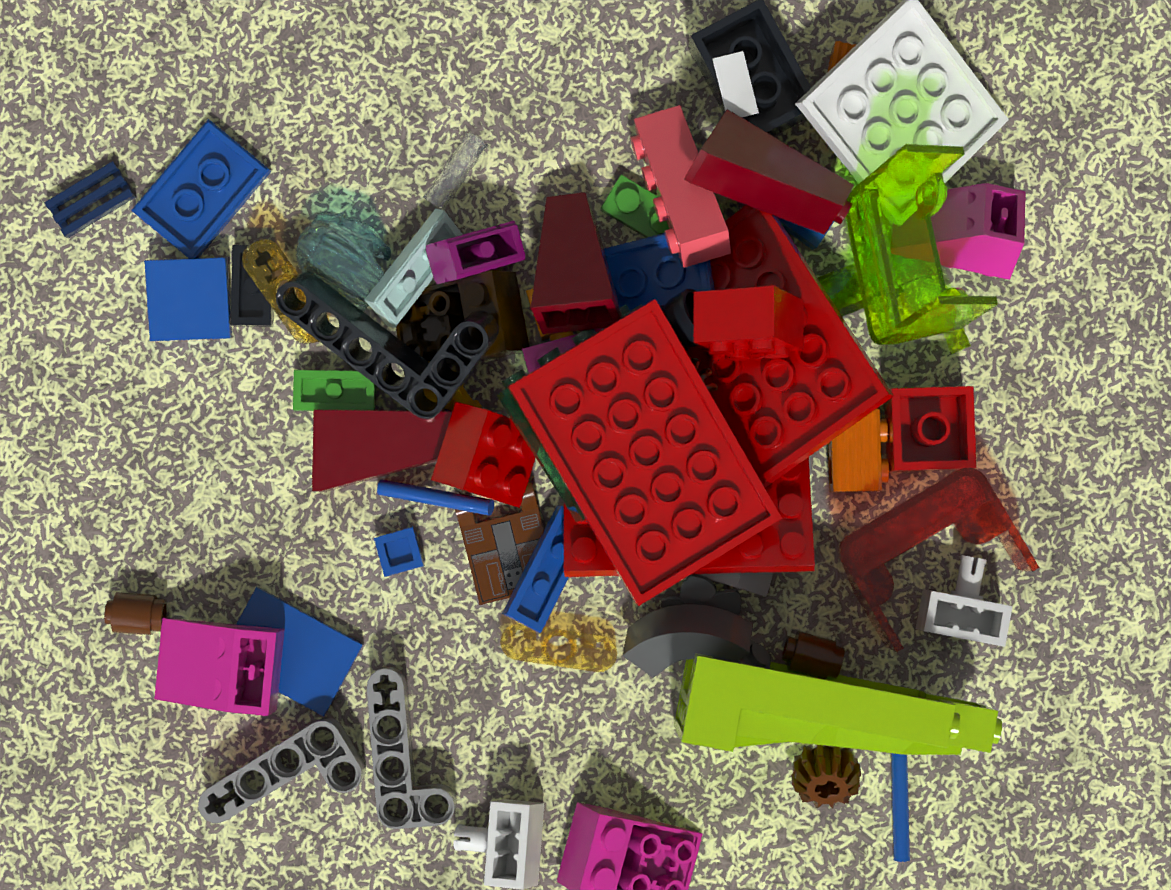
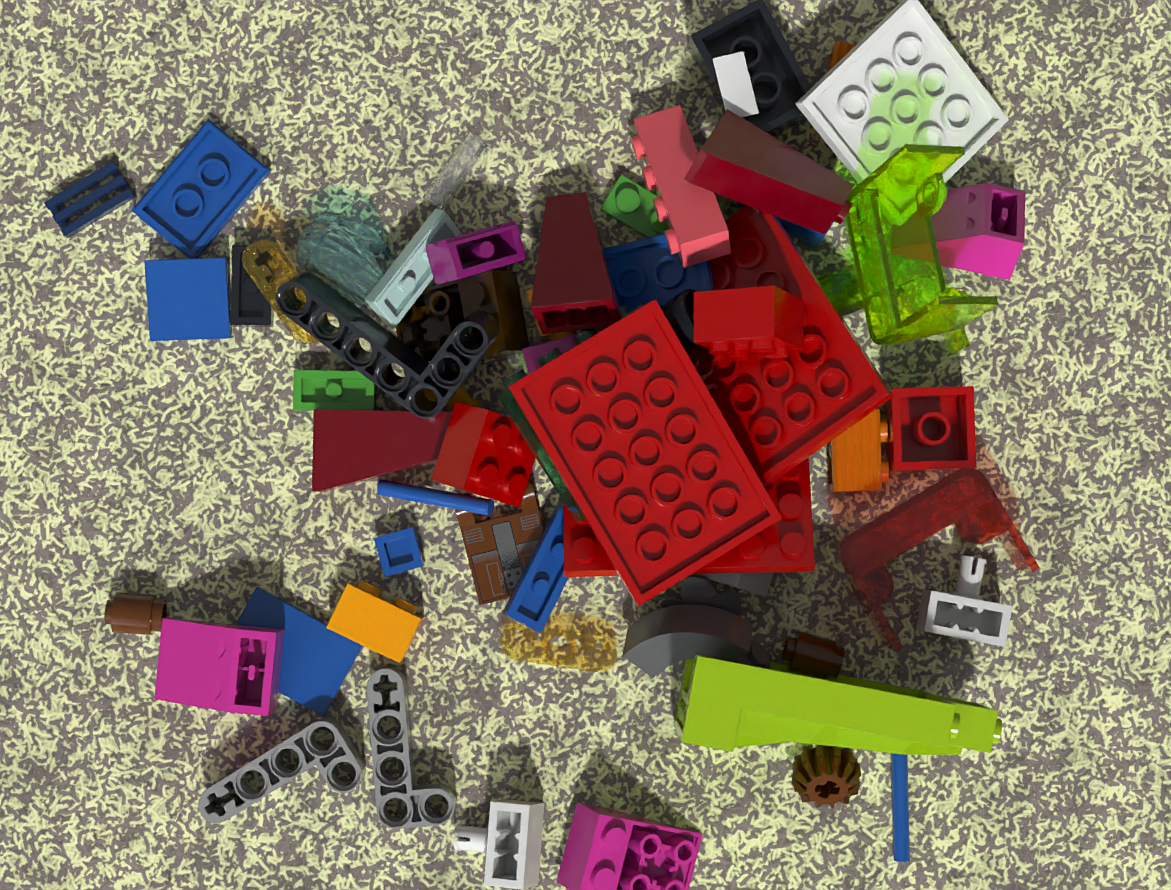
none -> light orange brick [326,579,424,663]

